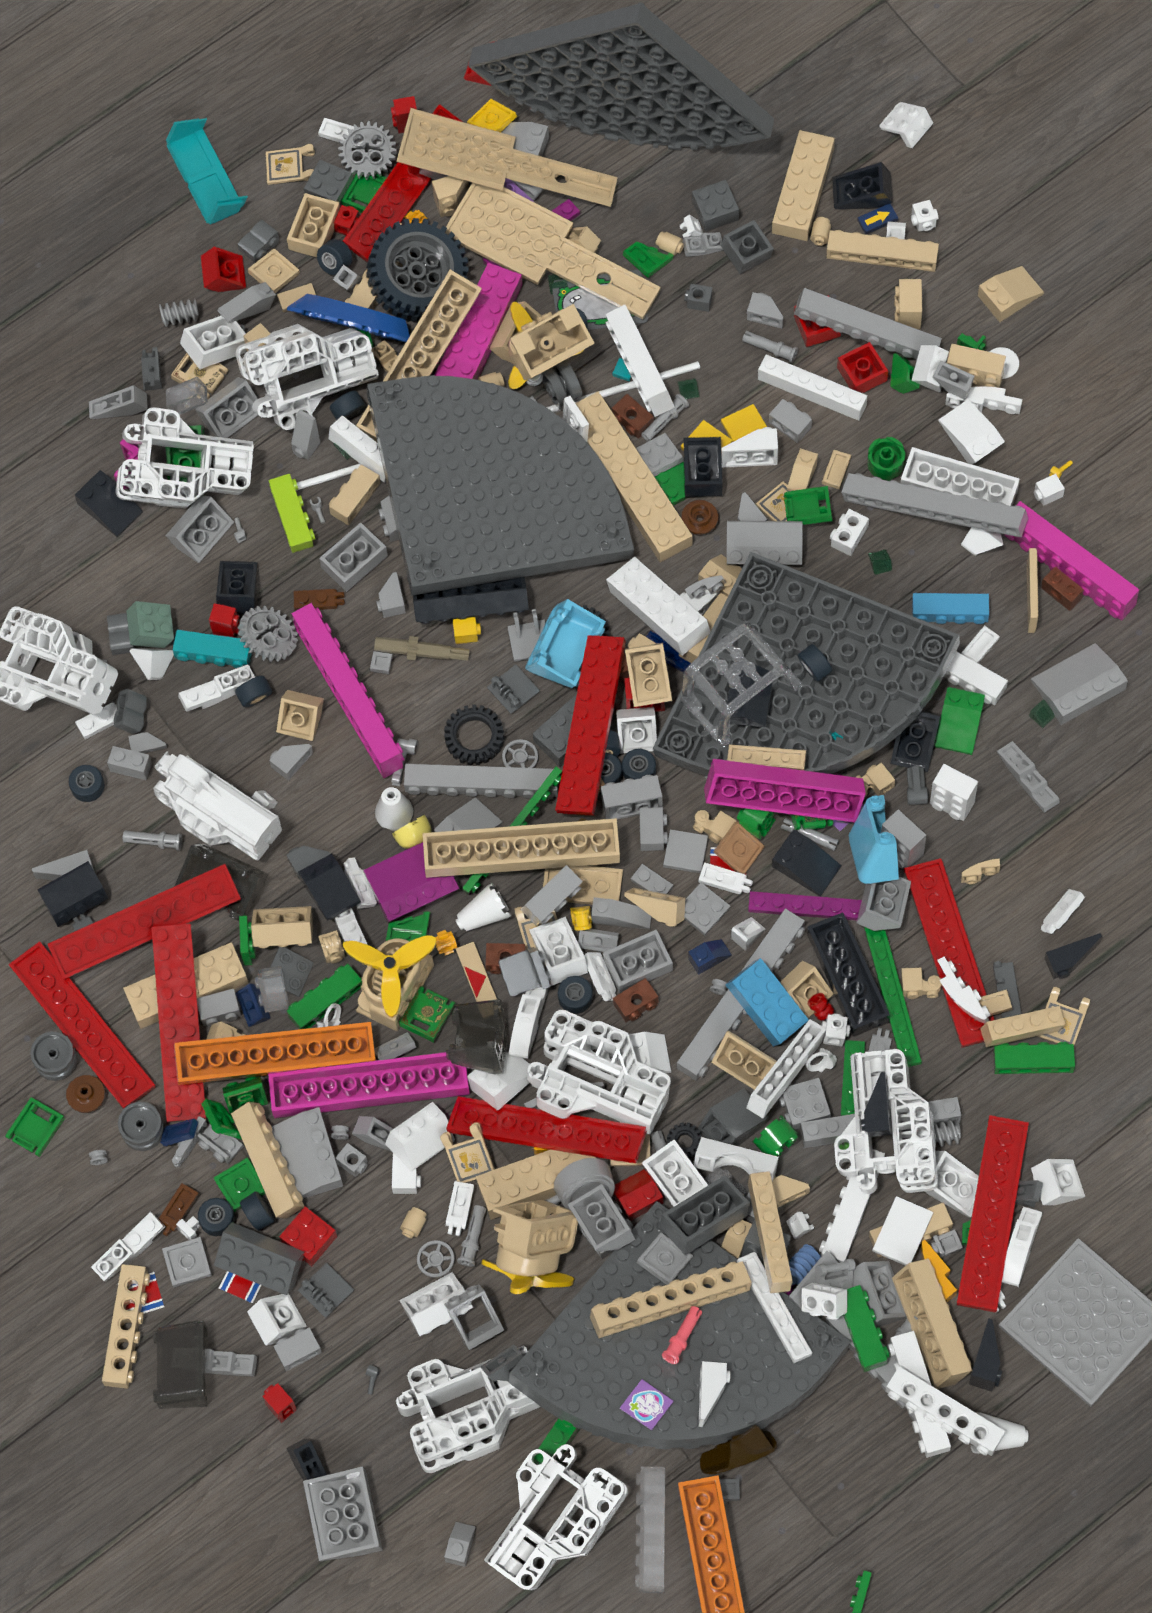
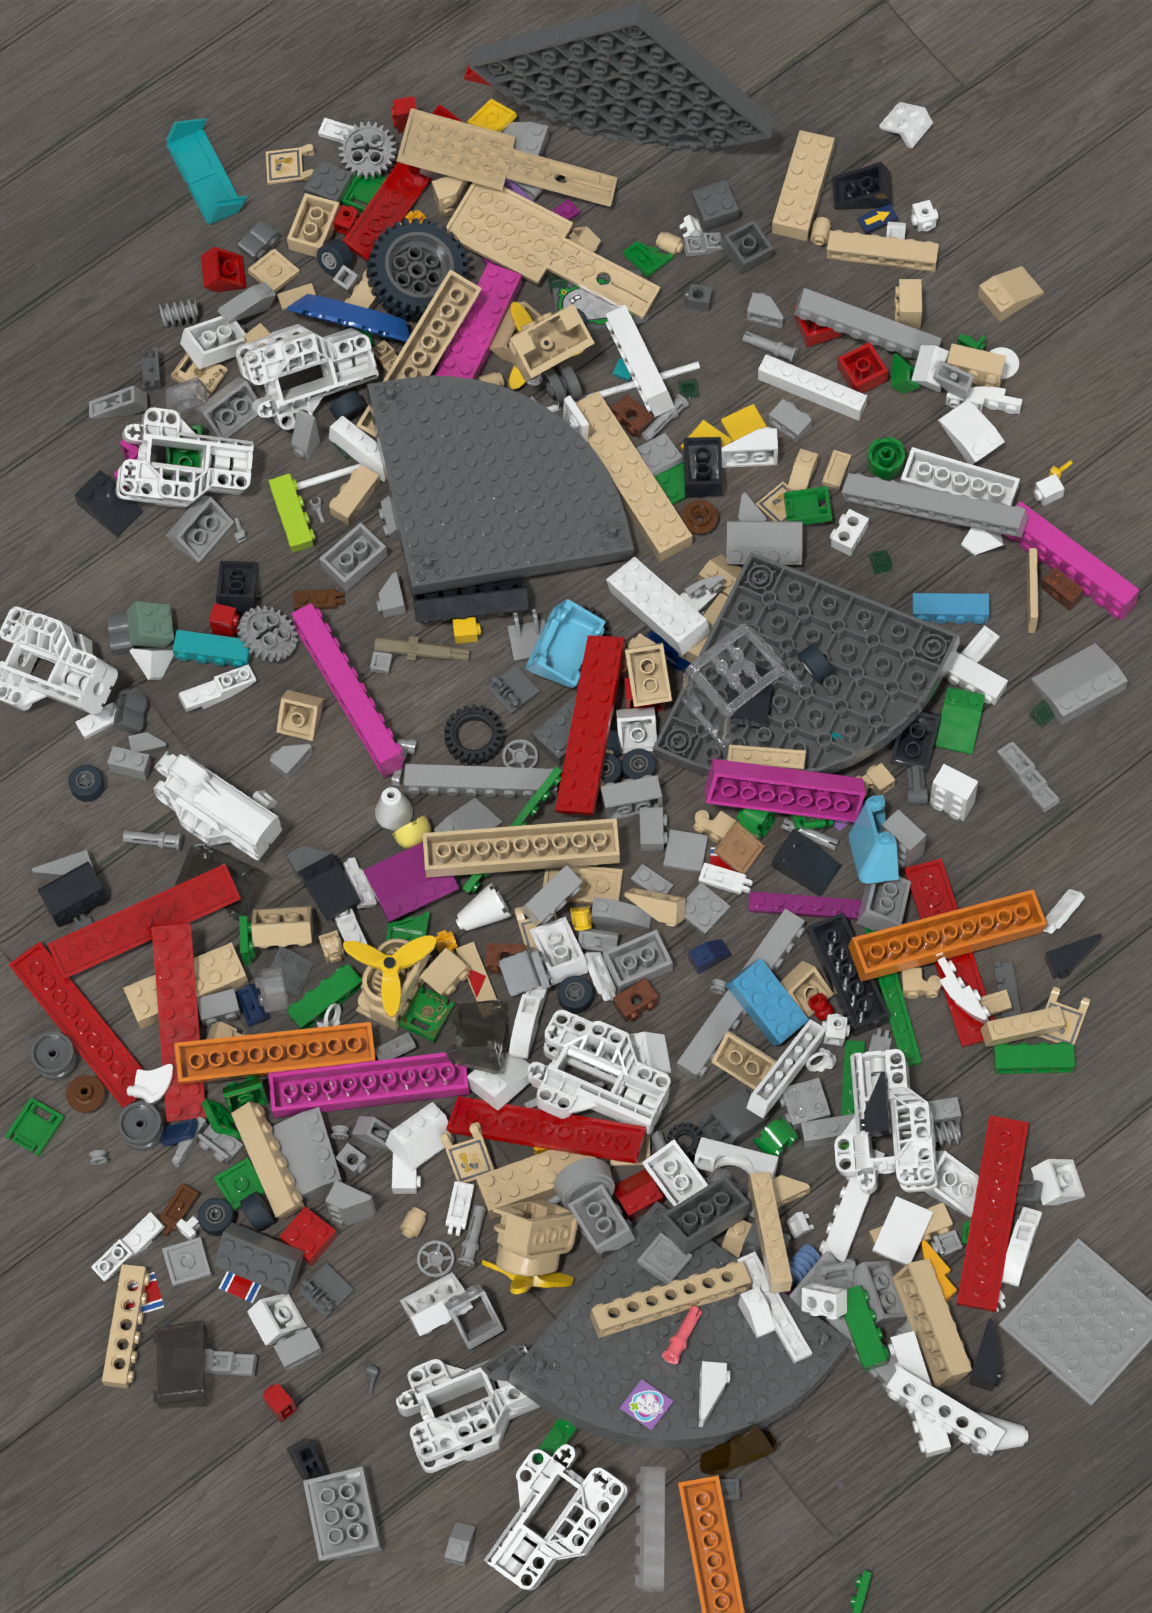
black wheel [235,675,272,707] -> none
white slope [731,917,766,951] -> none
tan slope [961,859,1000,884] -> none
none -> white arm [127,1064,174,1105]
none -> light grey slope [325,1180,376,1225]
none -> tan slope [420,948,471,997]
none -> white slope [738,1287,775,1338]
none -> orange brick [848,889,1047,982]

